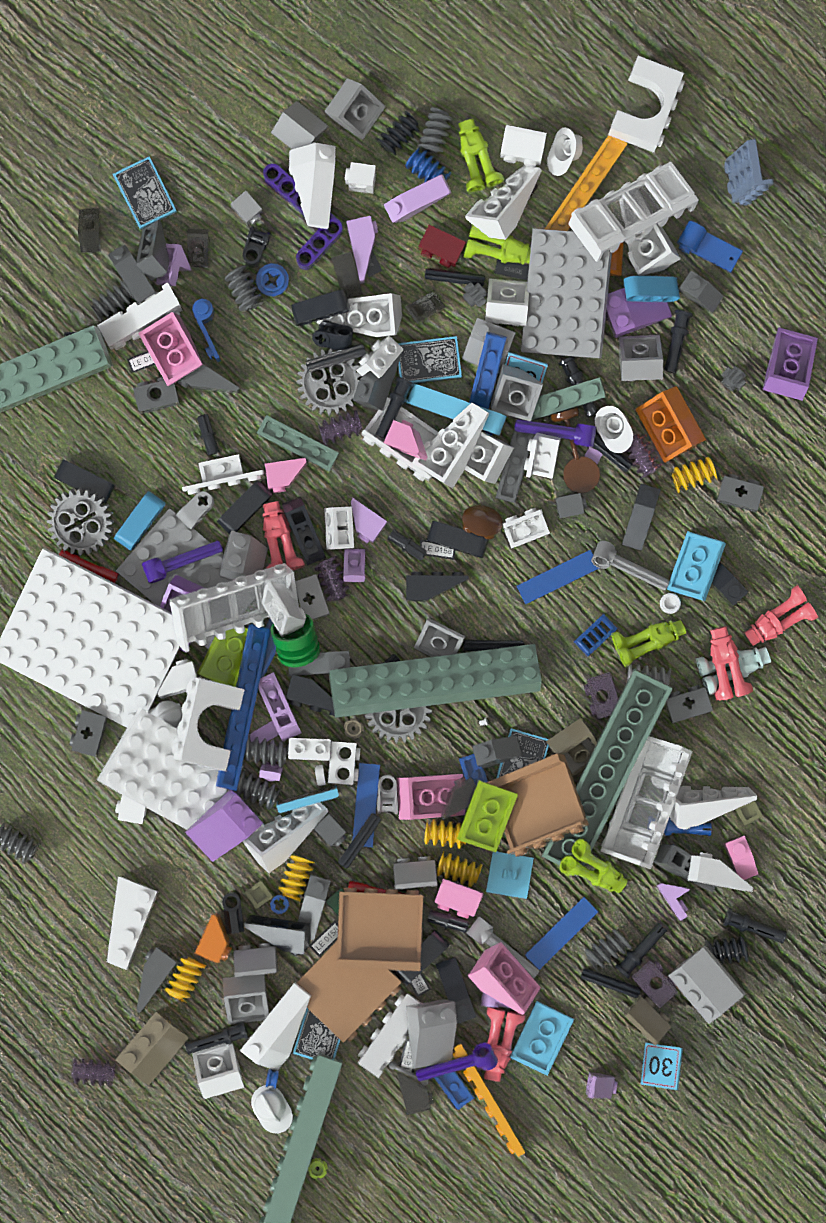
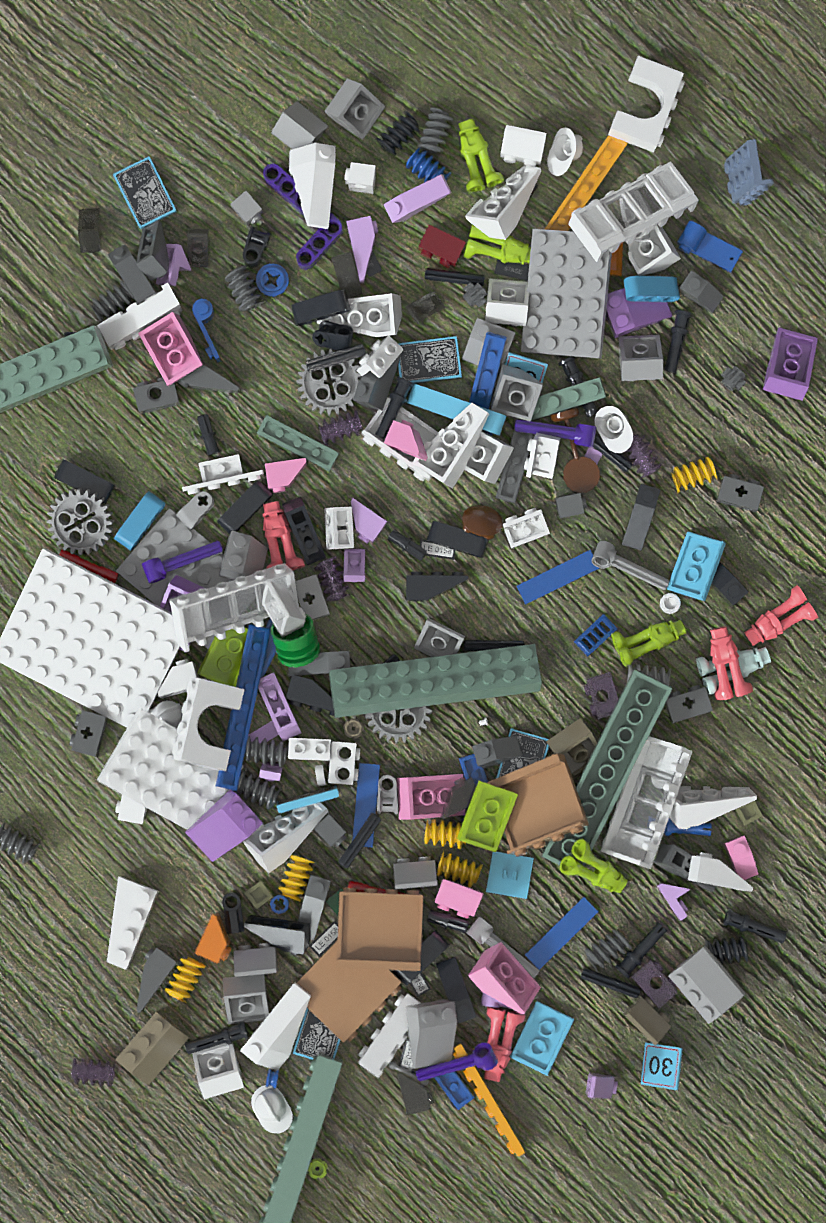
sticker [127,351,155,373] -> none
orange slope [635,386,706,463] -> none

